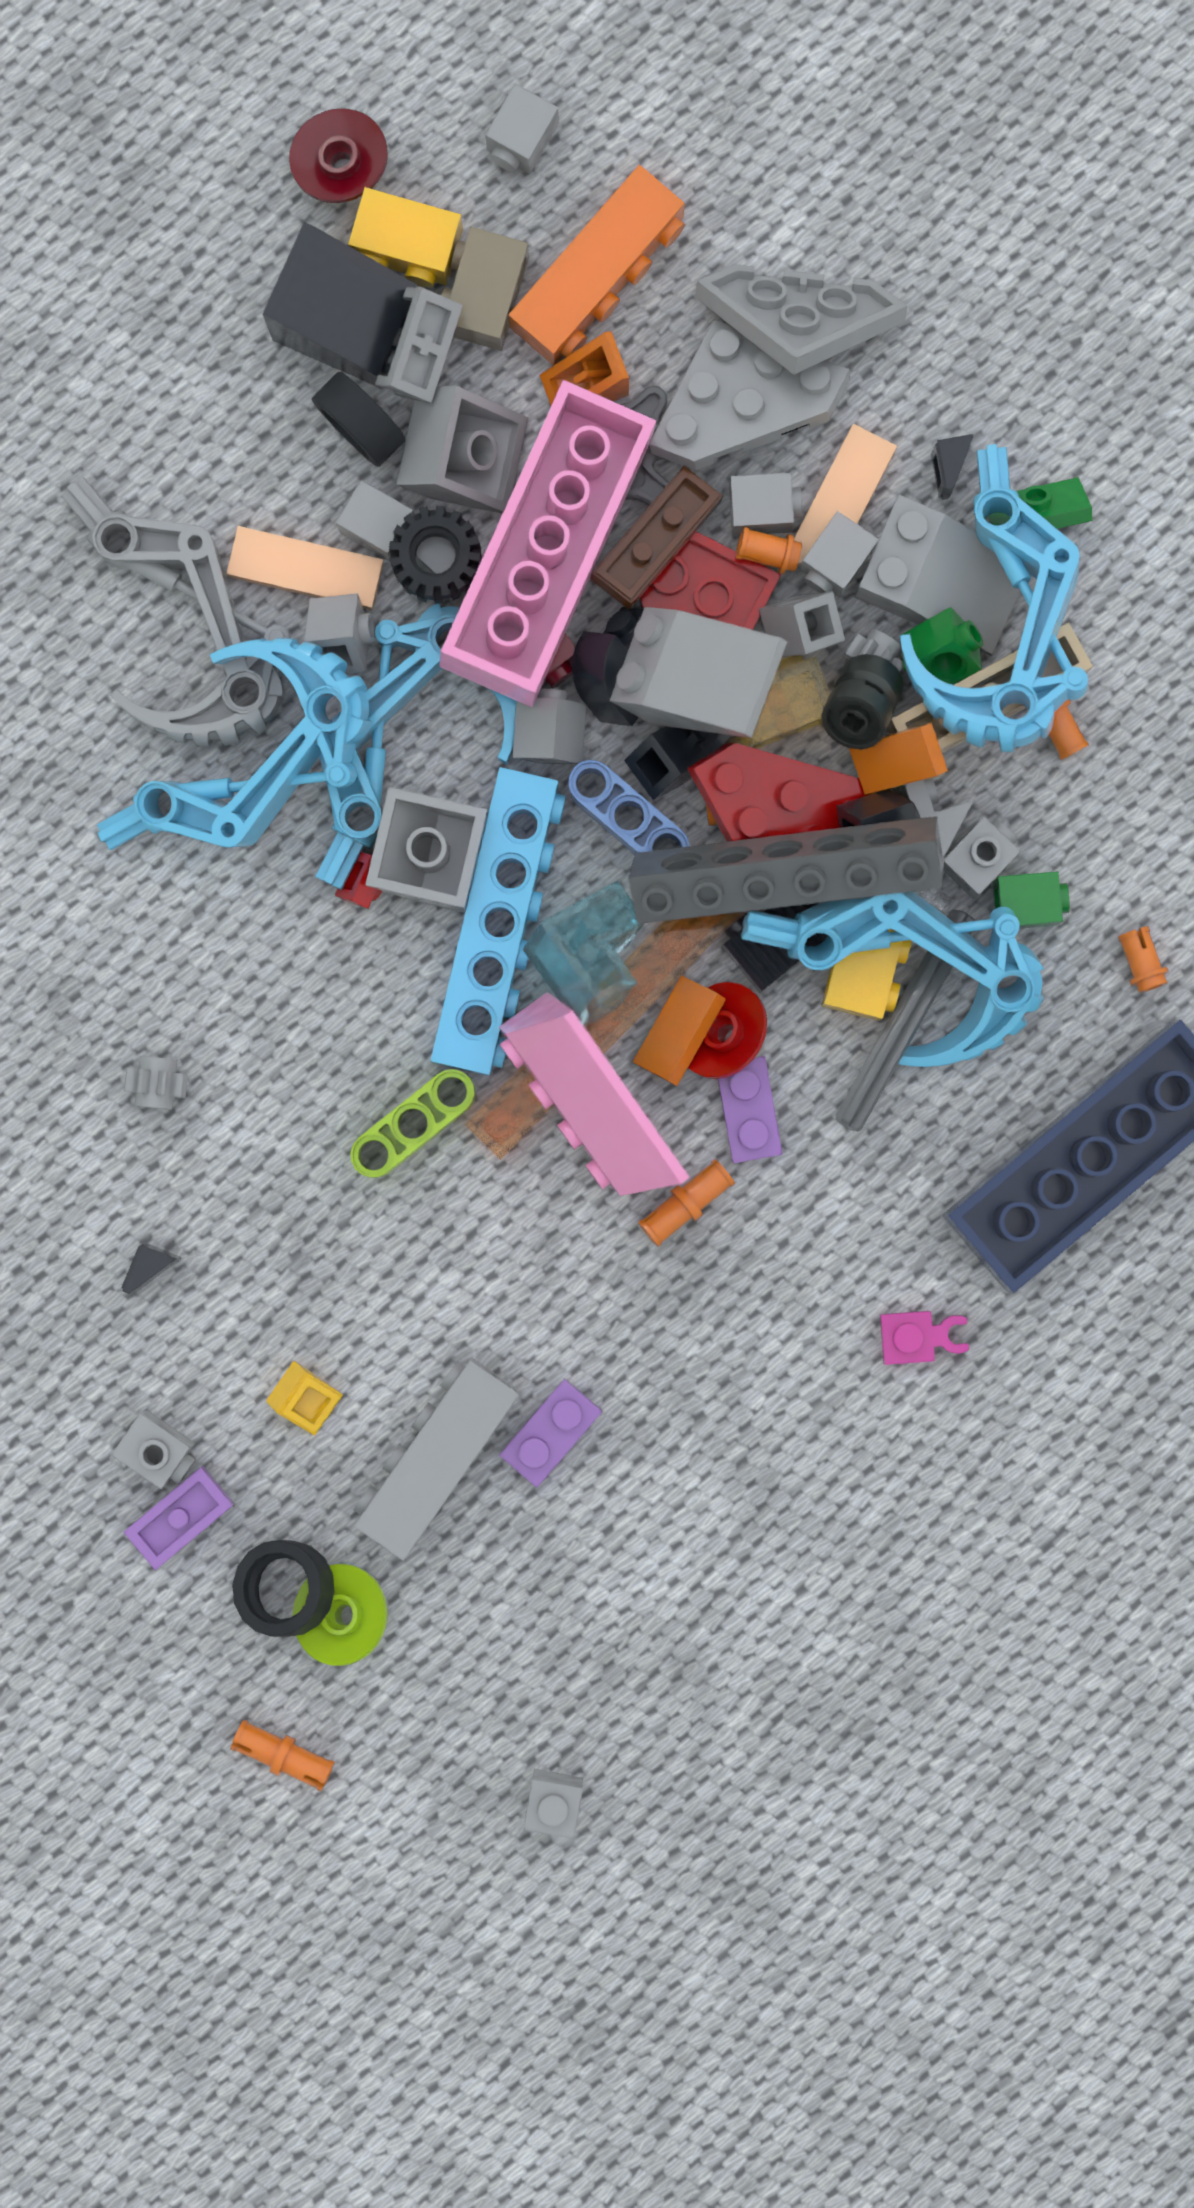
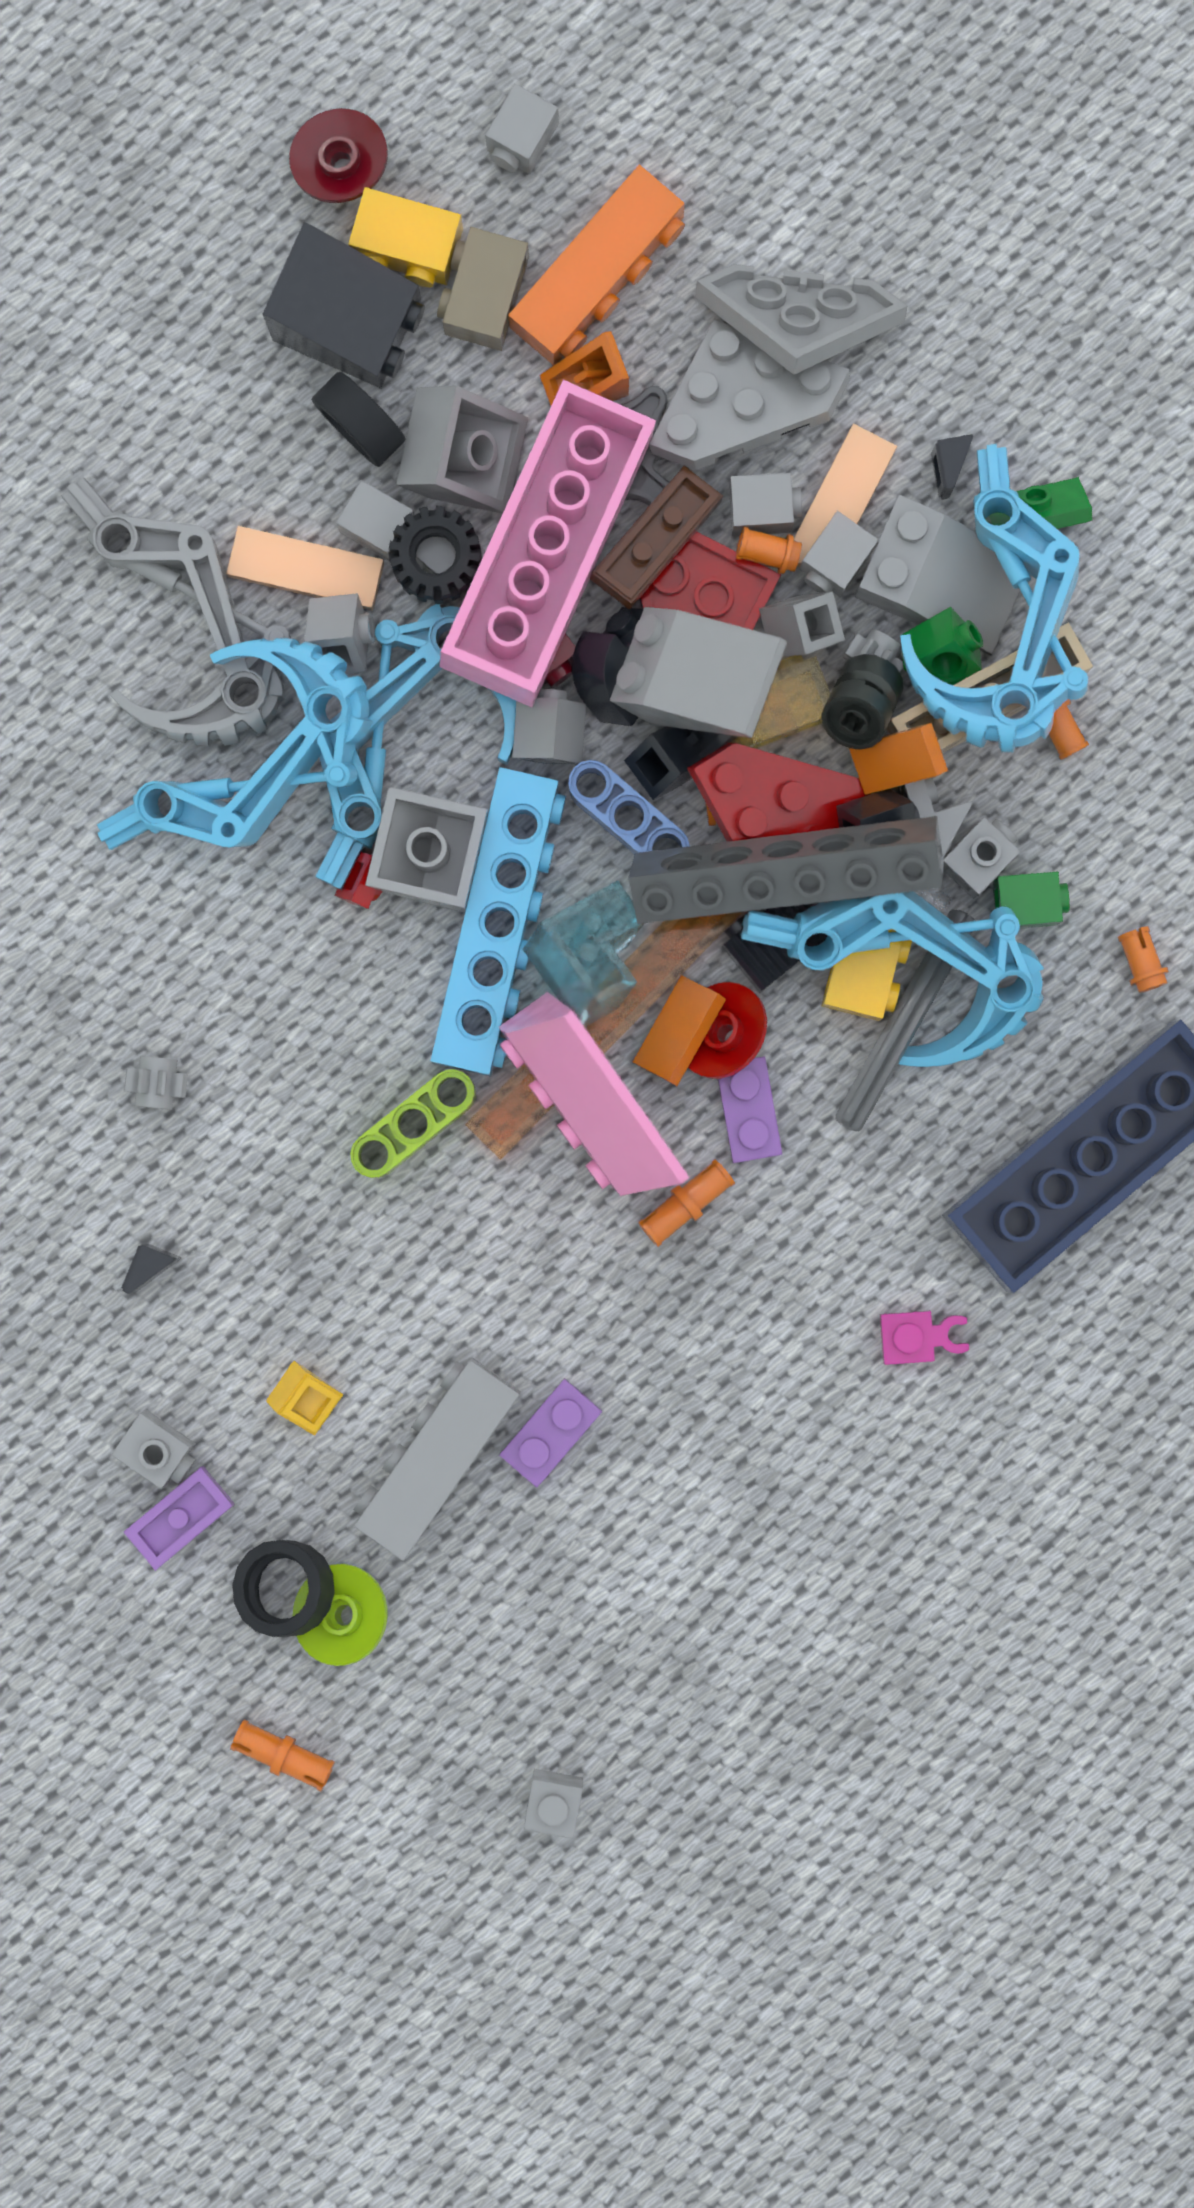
light grey hinge [375,287,463,403] -> none

